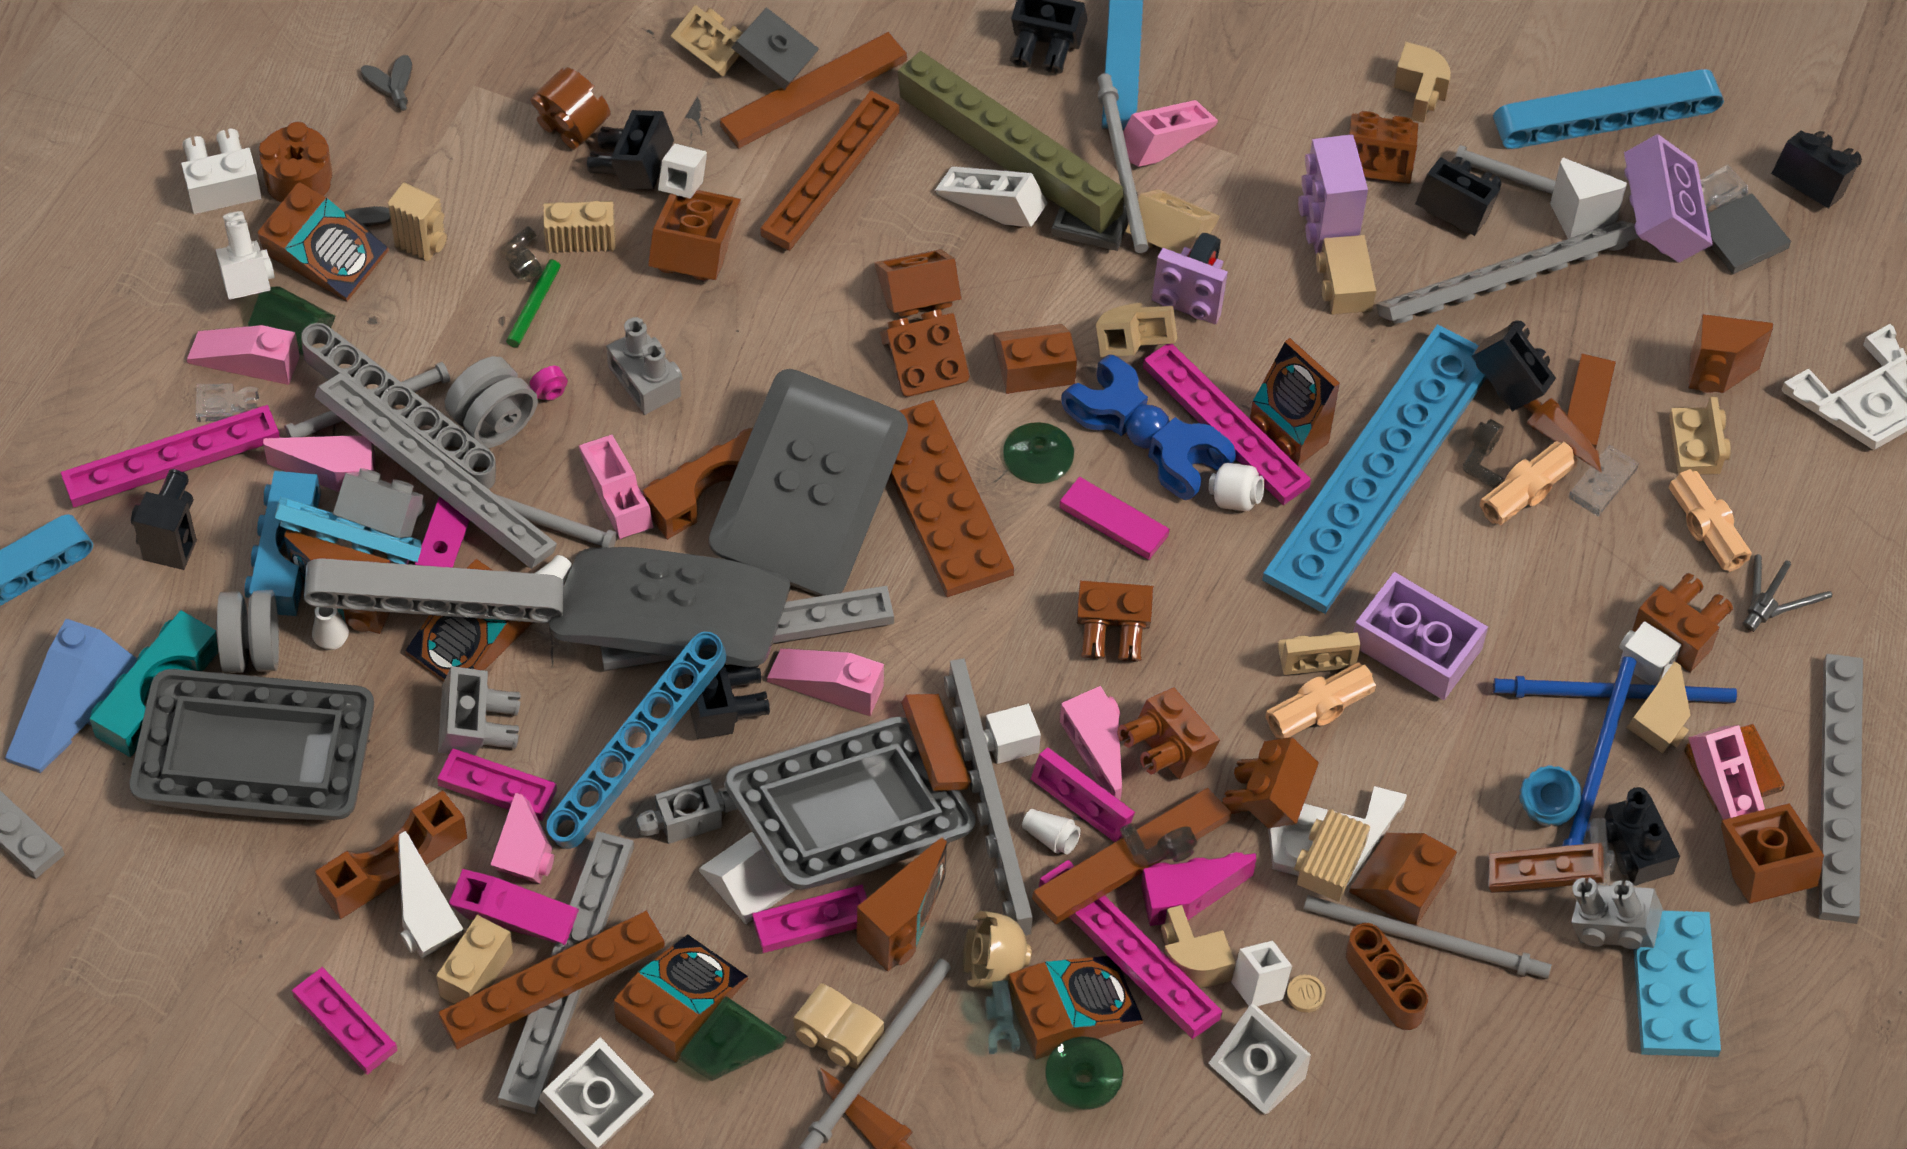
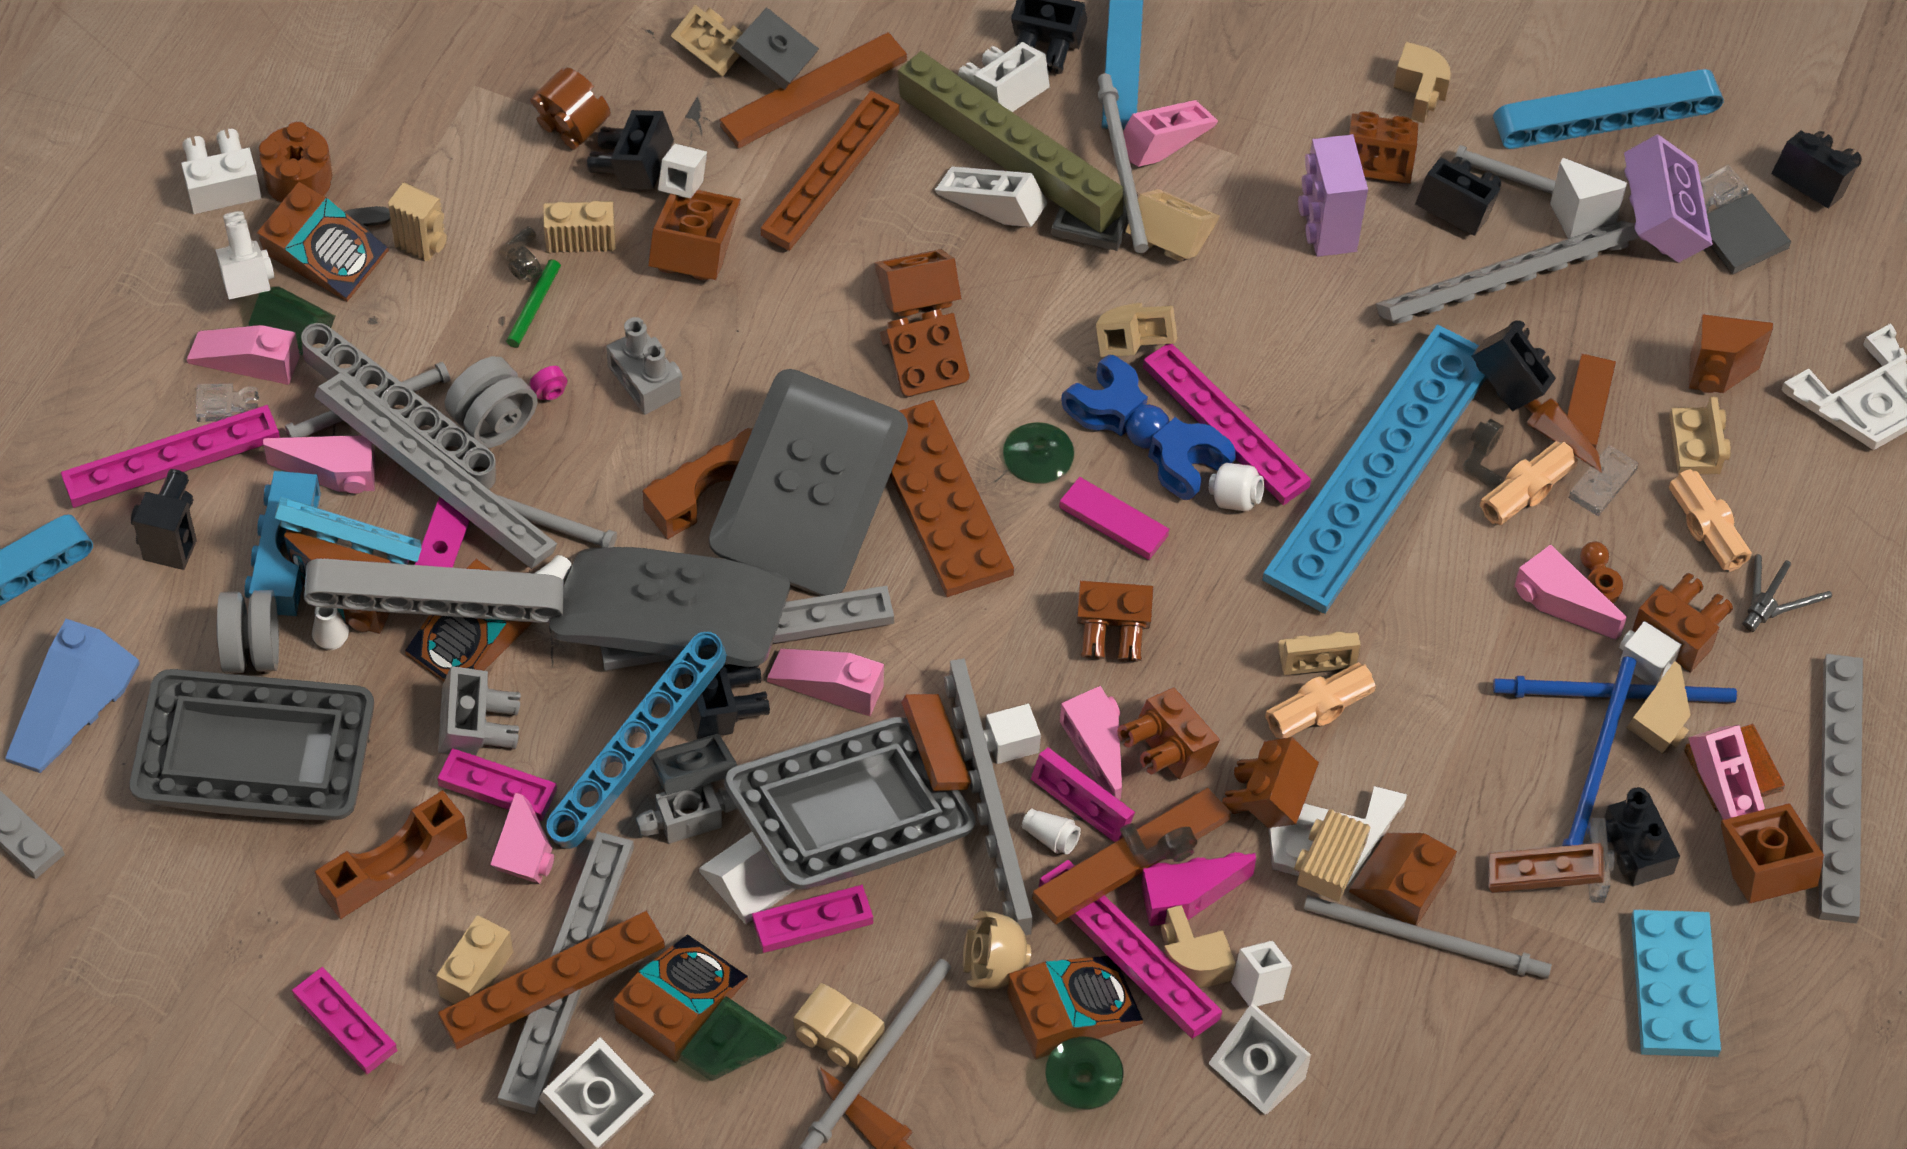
teal arch [89,610,219,758] -> none
light grey brick [333,468,425,538] -> none
dark grey piece [361,55,412,111] -> none
white slope [398,831,463,959] -> none
dark pink slope [449,869,579,945] -> none
bright pink slope [579,435,654,539] -> none
dark orange slope [857,837,947,971] -> none
clear light blue plate [985,980,1020,1054] -> none
dark orange slope [993,324,1077,394] -> none
lavender plate [1152,232,1228,325] -> none
slope [1250,338,1340,466] -> none
tan piece [1286,975,1325,1013] -> none
tan brick [1316,235,1376,315] -> none
dark orange beam [1346,923,1428,1030] -> none
lavender brick [1353,572,1488,700] -> none
dark azure hair [1519,765,1581,827] -> none
light grey brick [1571,878,1663,949] -> none
none -> dark grey tile [649,734,737,795]
none -> white brick [958,42,1050,112]
none -> bright pink slope [1514,545,1627,640]
none -> dark orange plate [1580,541,1623,603]

